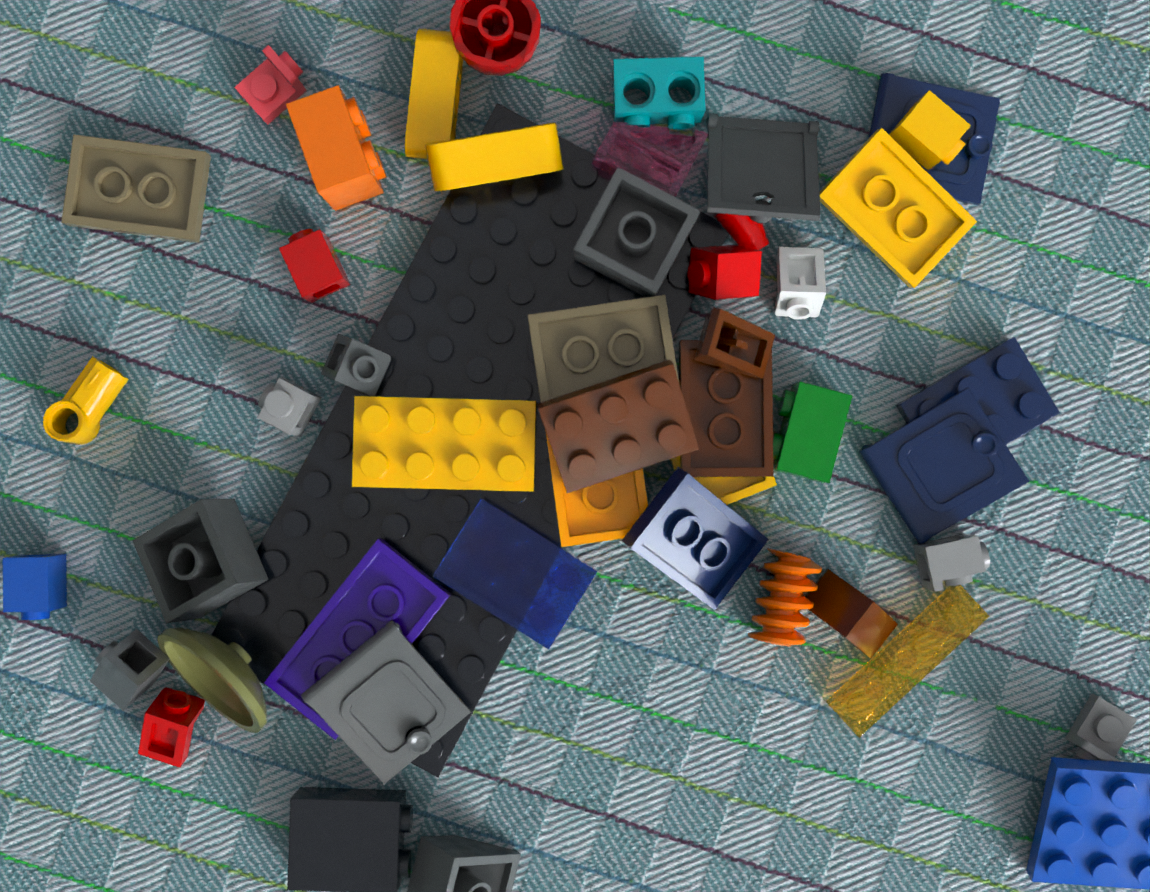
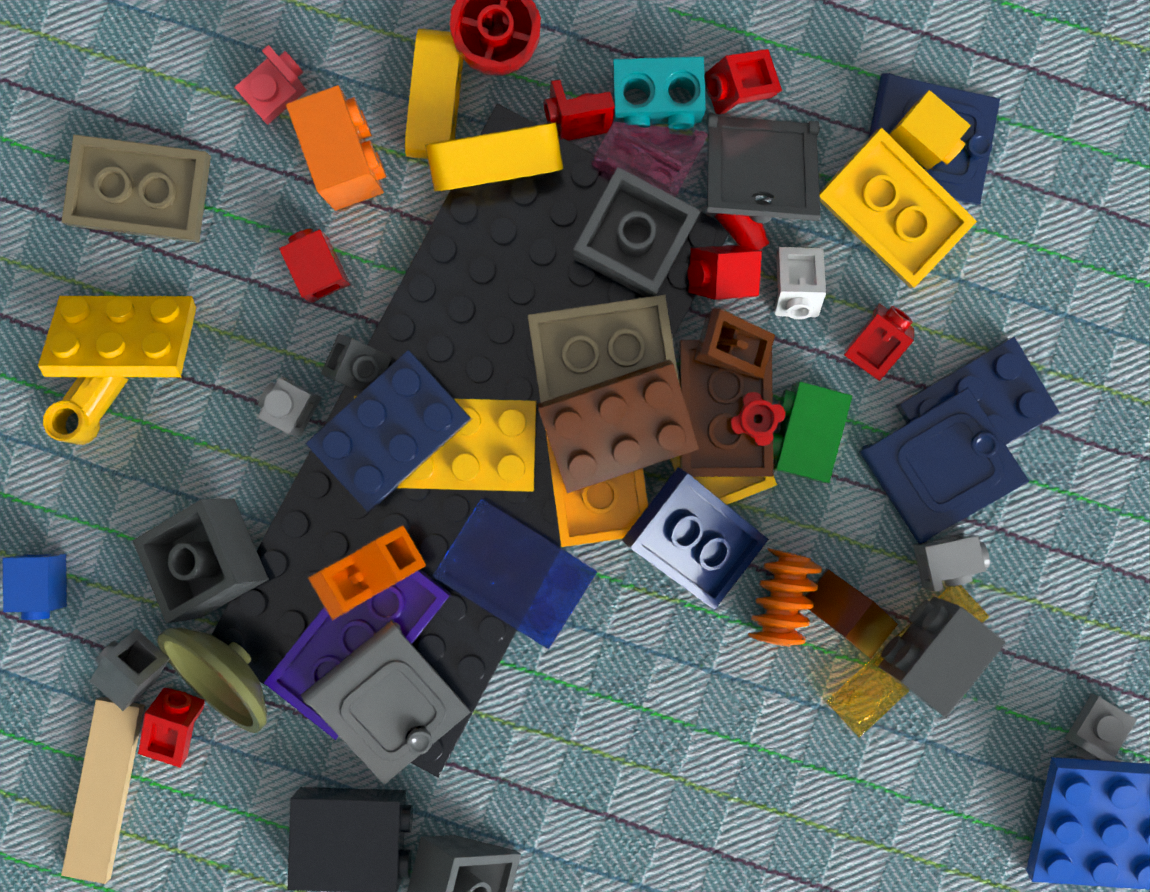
none -> yellow plate [38,296,196,377]
none -> tan tile [61,697,145,884]
none -> dark blue plate [305,350,472,512]
none -> orange brick [309,525,426,620]
none -> red bracket [544,79,615,141]
none -> red bracket [704,49,782,115]
none -> red plate [731,392,785,446]
none -> red bracket [844,303,914,381]
none -> dark grey brick [878,596,1006,718]

